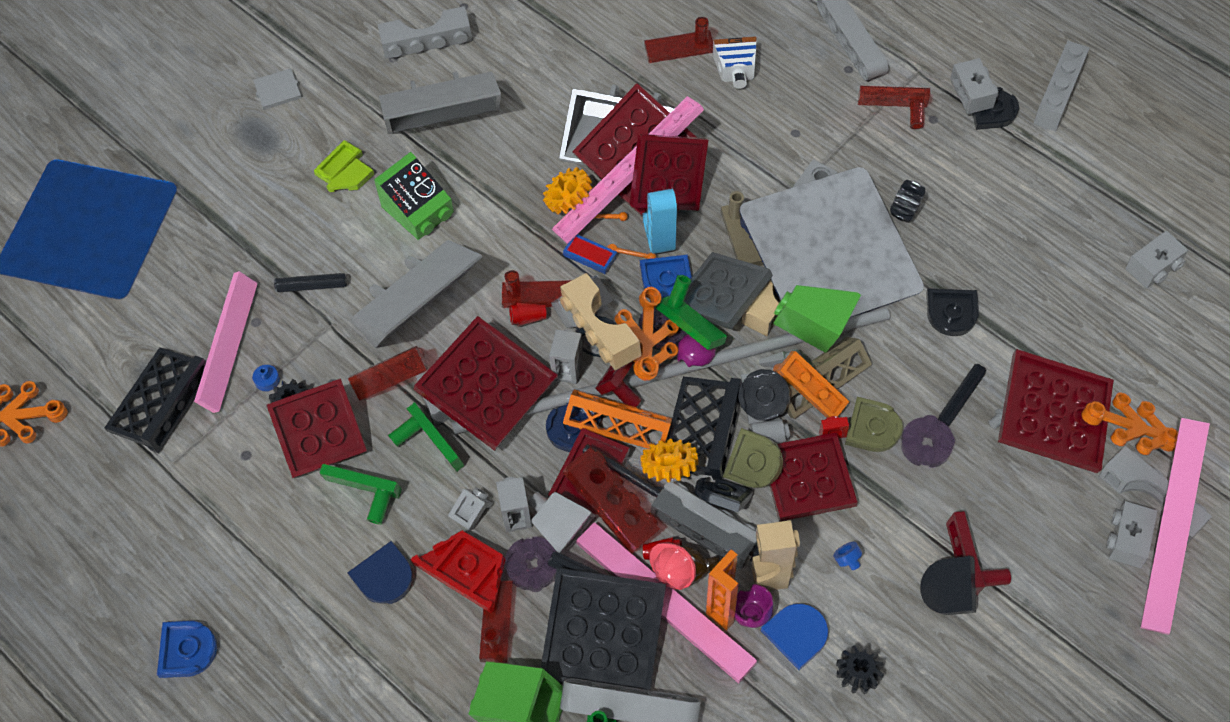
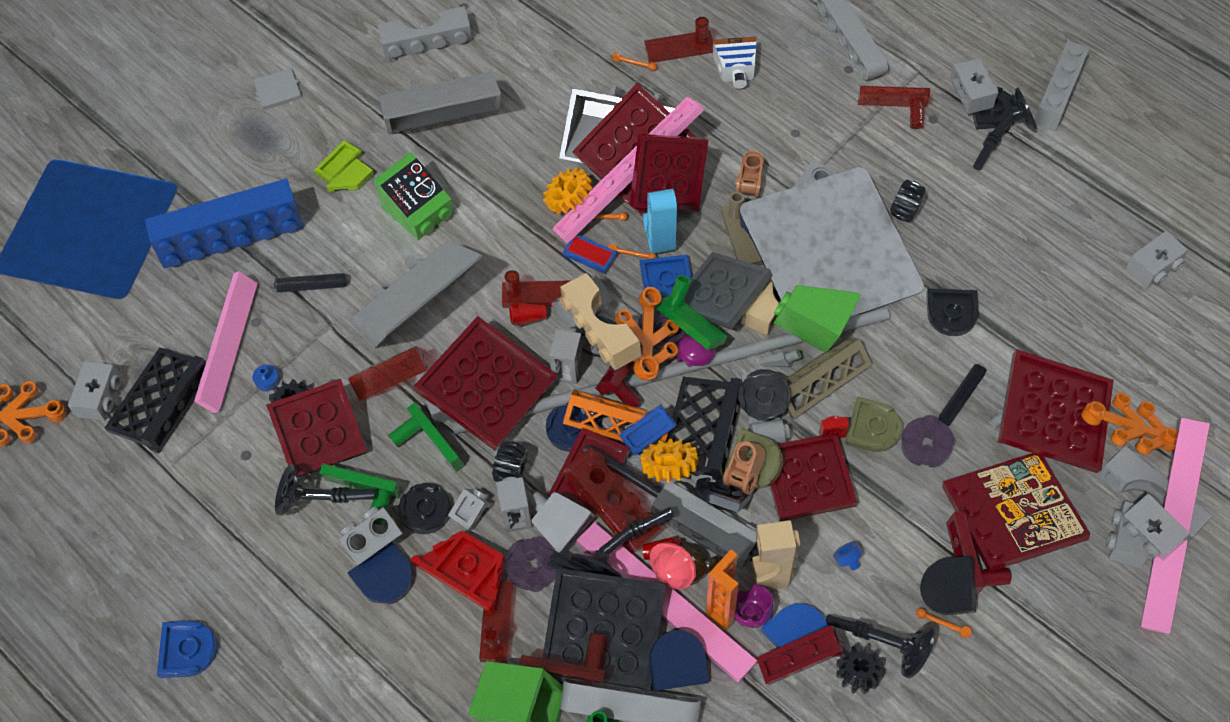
orange piece [773,351,849,418] -> none
none -> light grey brick [68,361,121,421]
none -> blue brick [145,178,304,268]
none -> black dish [275,464,378,516]
none -> light grey brick [339,506,402,566]
none -> black tile [398,483,452,535]
none -> black gear [492,441,528,482]
none -> clear red piece [519,633,607,683]
none -> black dish [571,507,675,578]
none -> orange hinge [612,52,657,71]
none -> blue tile [619,404,676,456]
none -> dark blue tile [649,630,709,691]
none -> nougat piece [723,441,766,495]
none -> nougat piece [735,151,764,198]
none -> dark red piece [756,625,846,685]
none -> black dish [825,614,935,679]
none -> orange hinge [916,608,972,638]
none -> plate [942,453,1090,572]
none -> black dish [973,87,1038,171]
none -> light grey brick [1123,493,1190,561]

